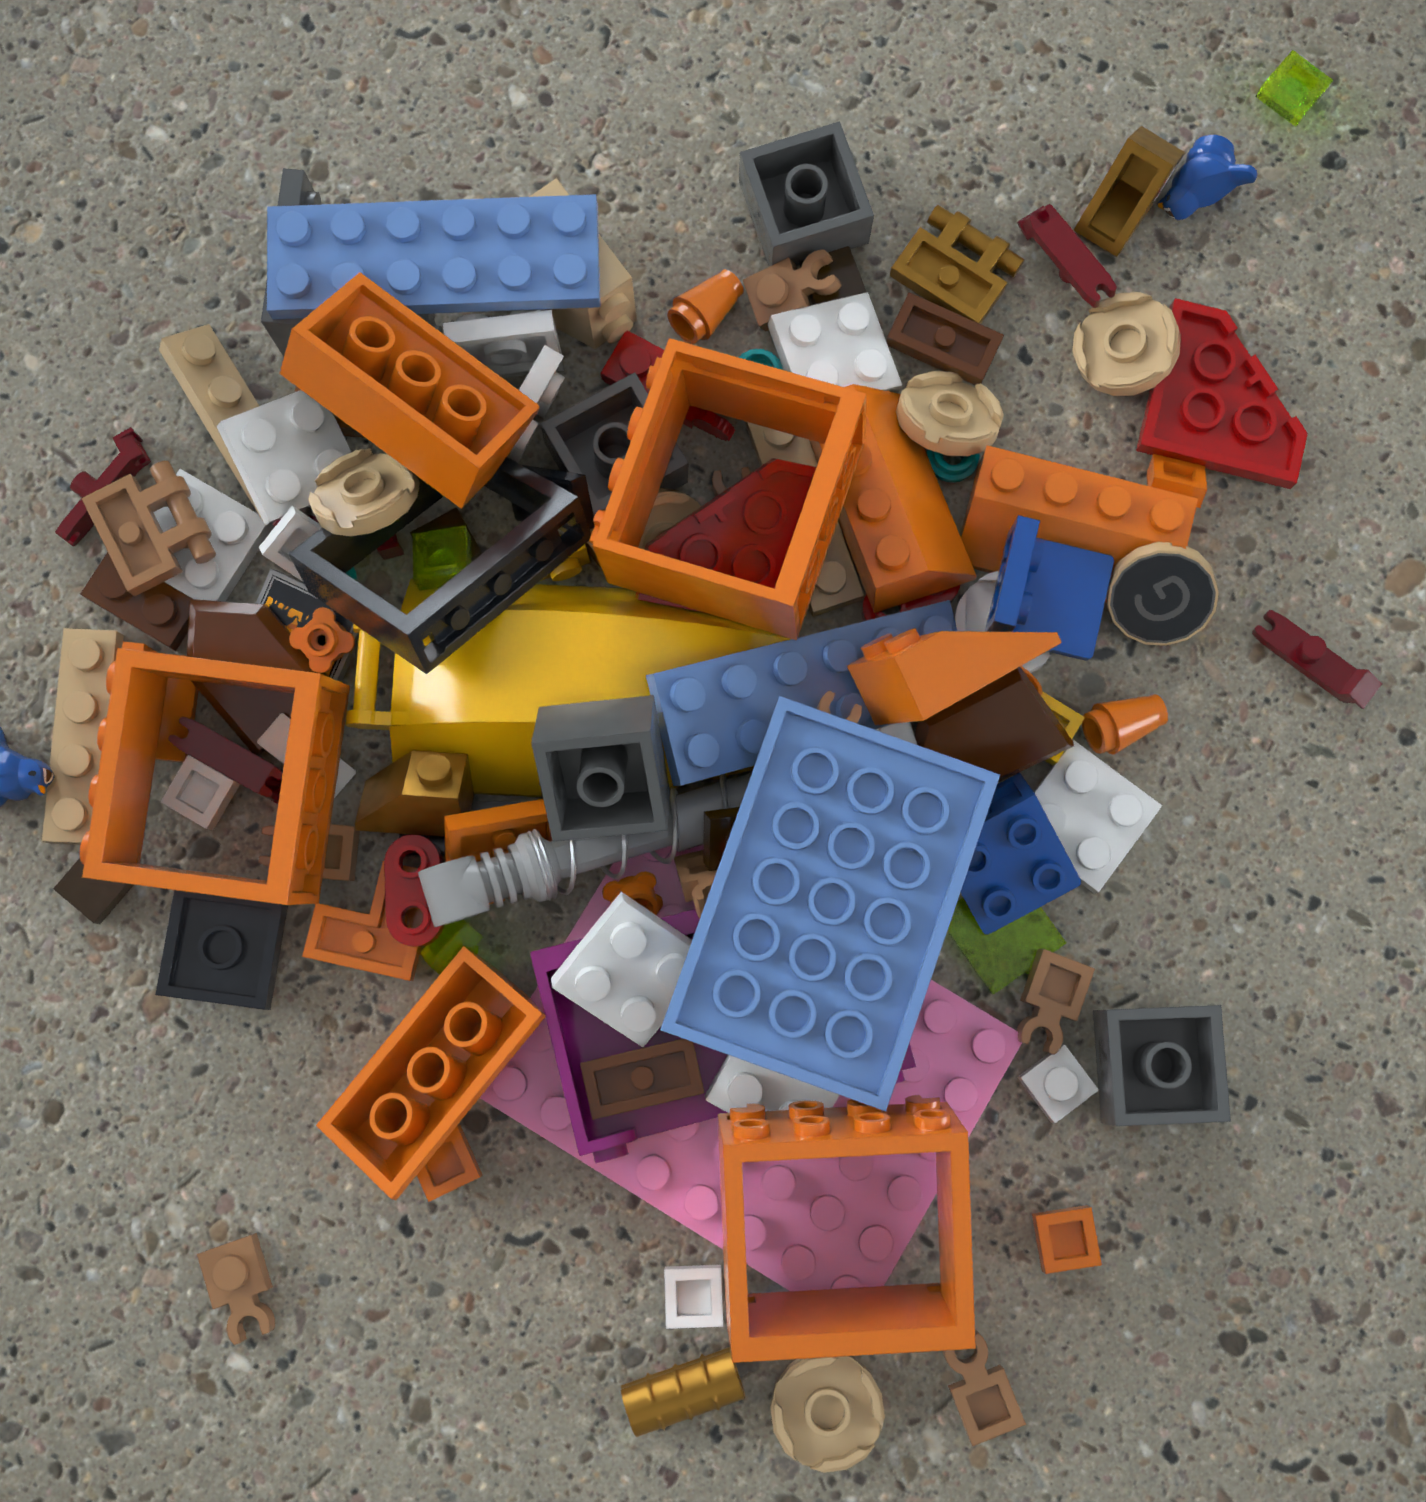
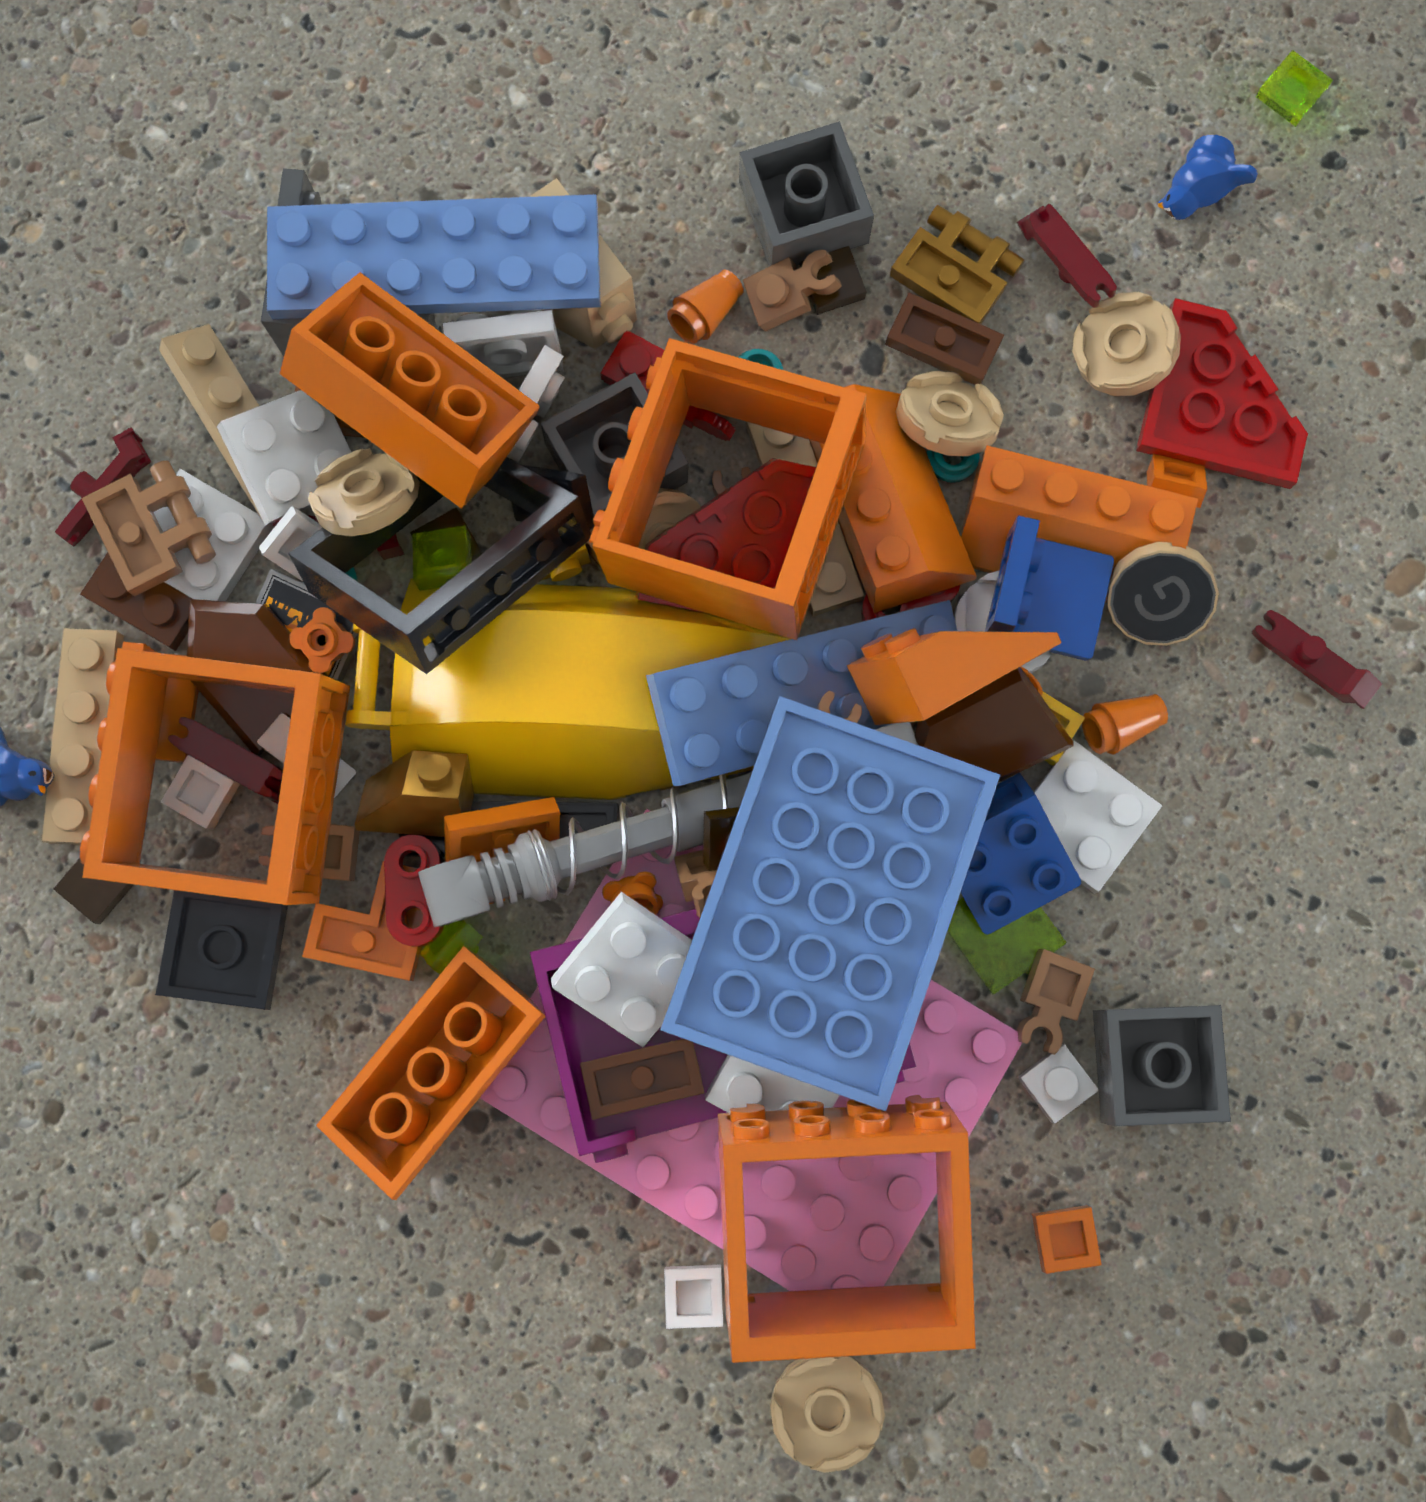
medium nougat plate [197,1233,275,1345] -> none
orange plate [417,1124,483,1202] -> none
dark grey brick [531,695,670,842] -> none
pearl gold axle [621,1347,746,1437] -> none
white plate [767,292,902,393] -> none
medium nougat plate [942,1330,1026,1446] -> none
pearl gold slope [1074,126,1185,257] -> none

